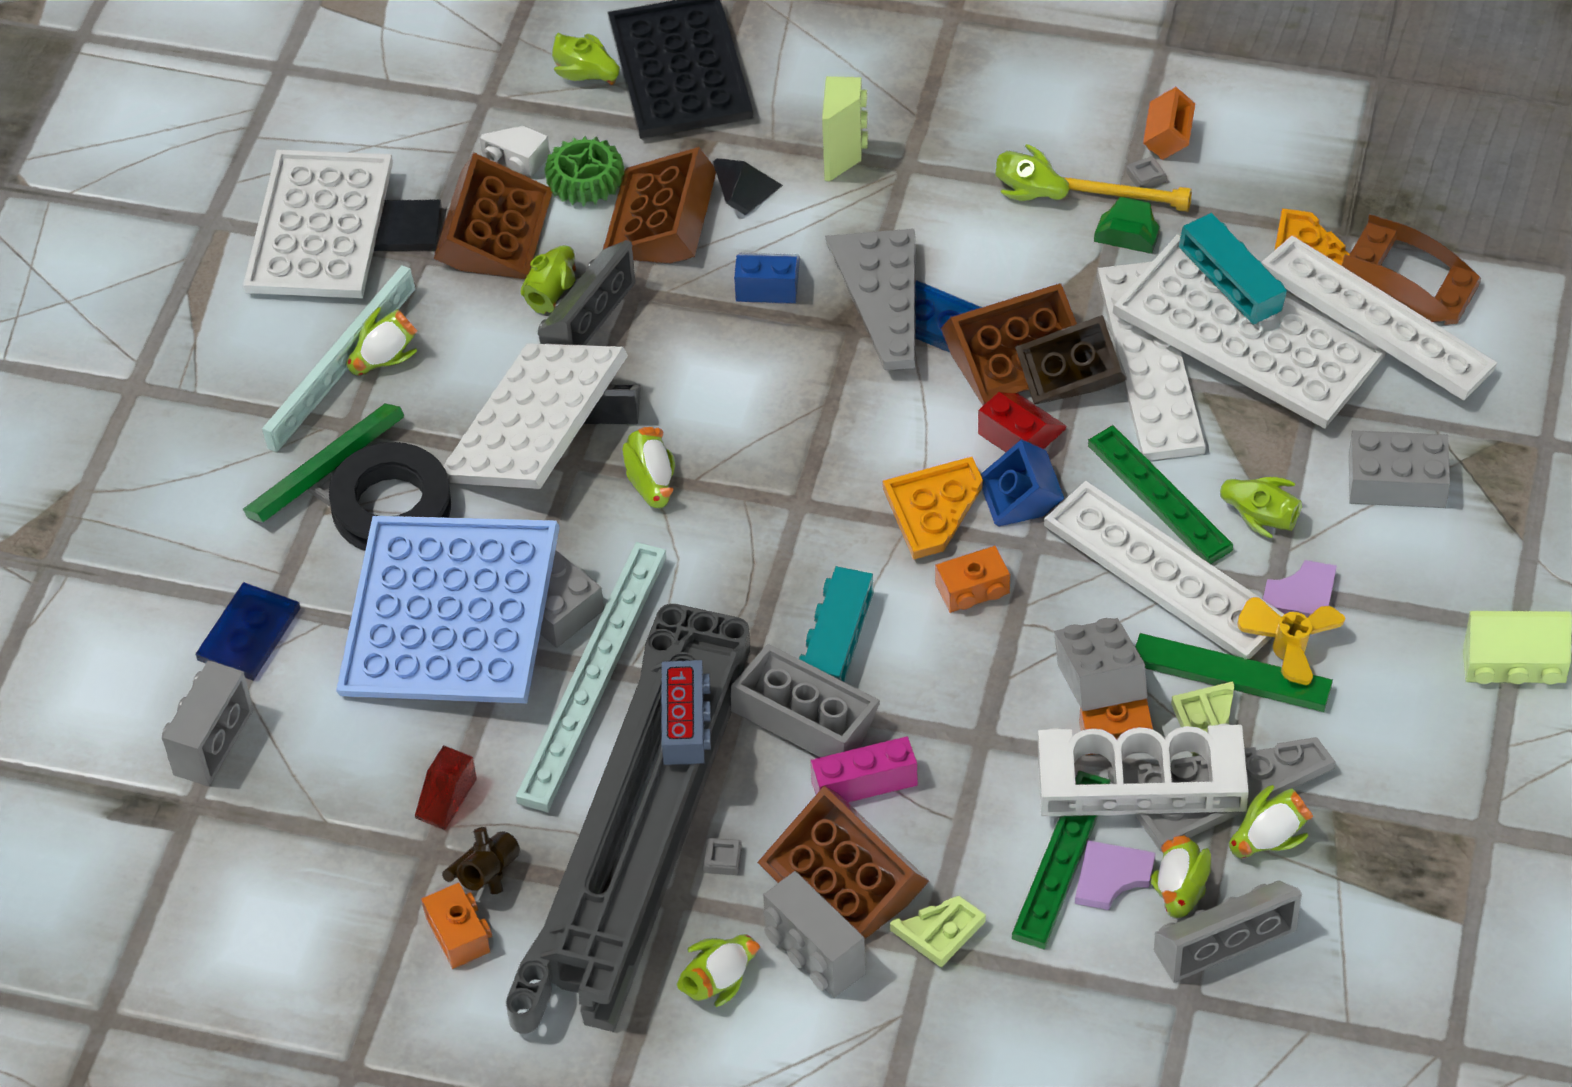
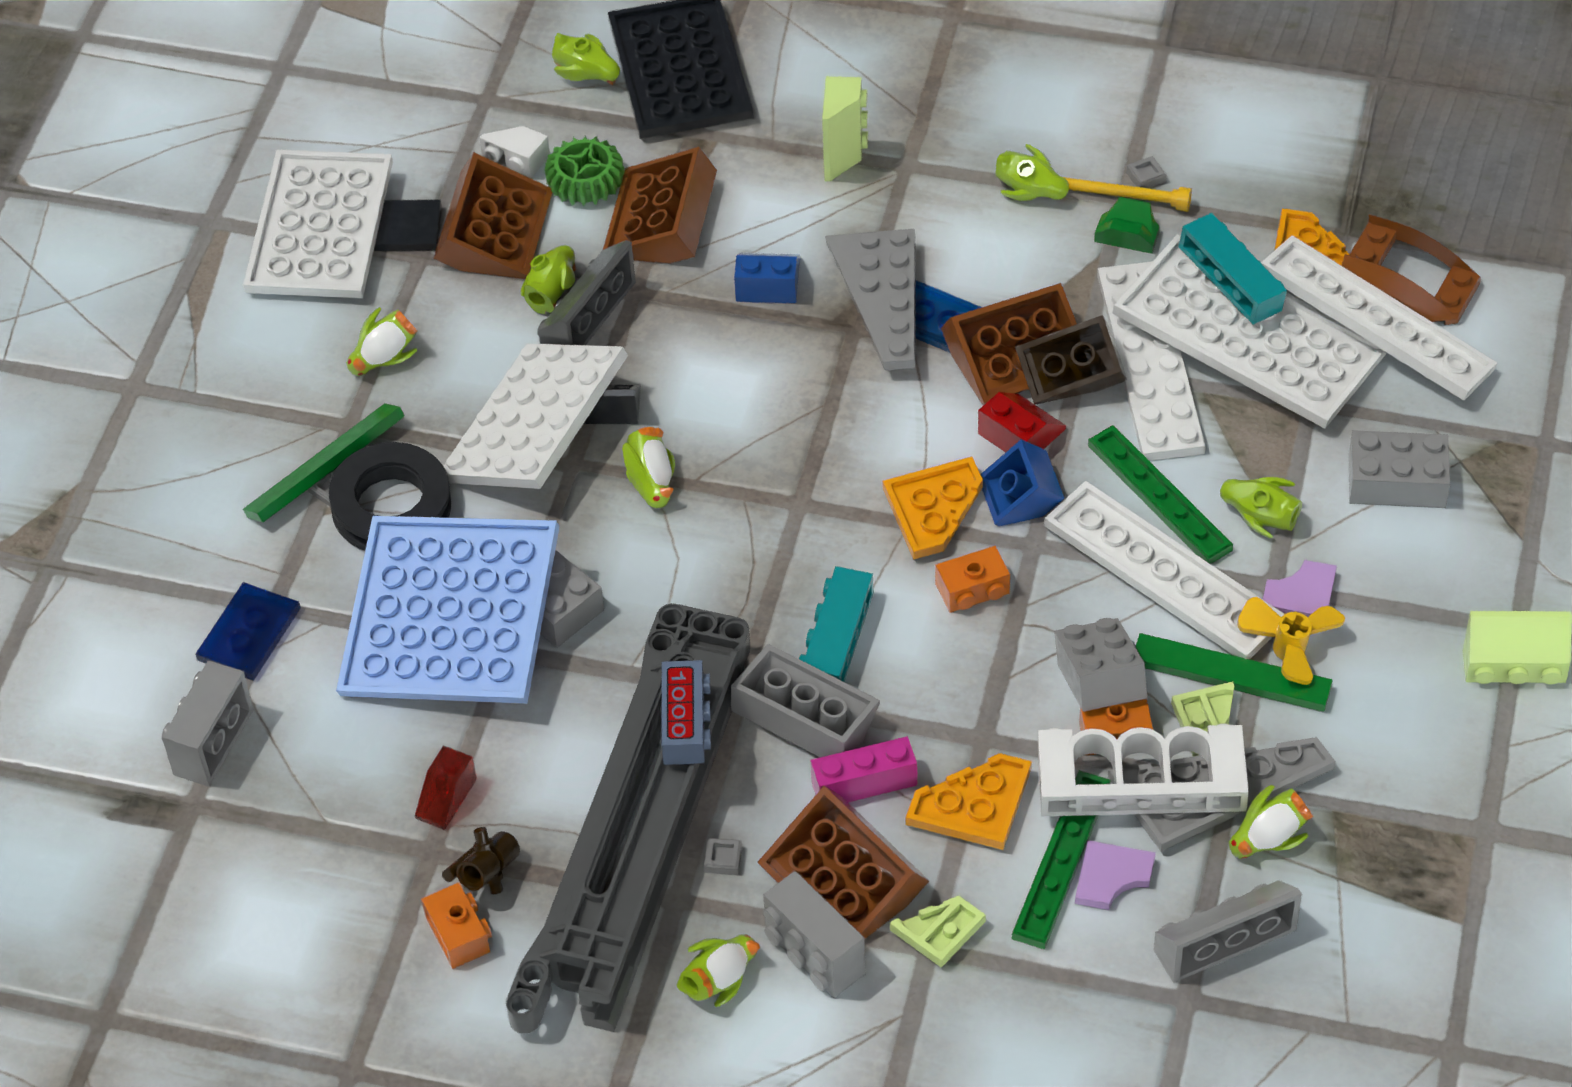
light aqua tile [262,265,415,453] -> none
light aqua plate [516,542,667,812] -> none
black slope [713,158,783,215] -> none
orange brick [1143,87,1196,160] -> none
animal [1151,836,1211,919] -> none
none -> light orange plate [905,753,1032,850]

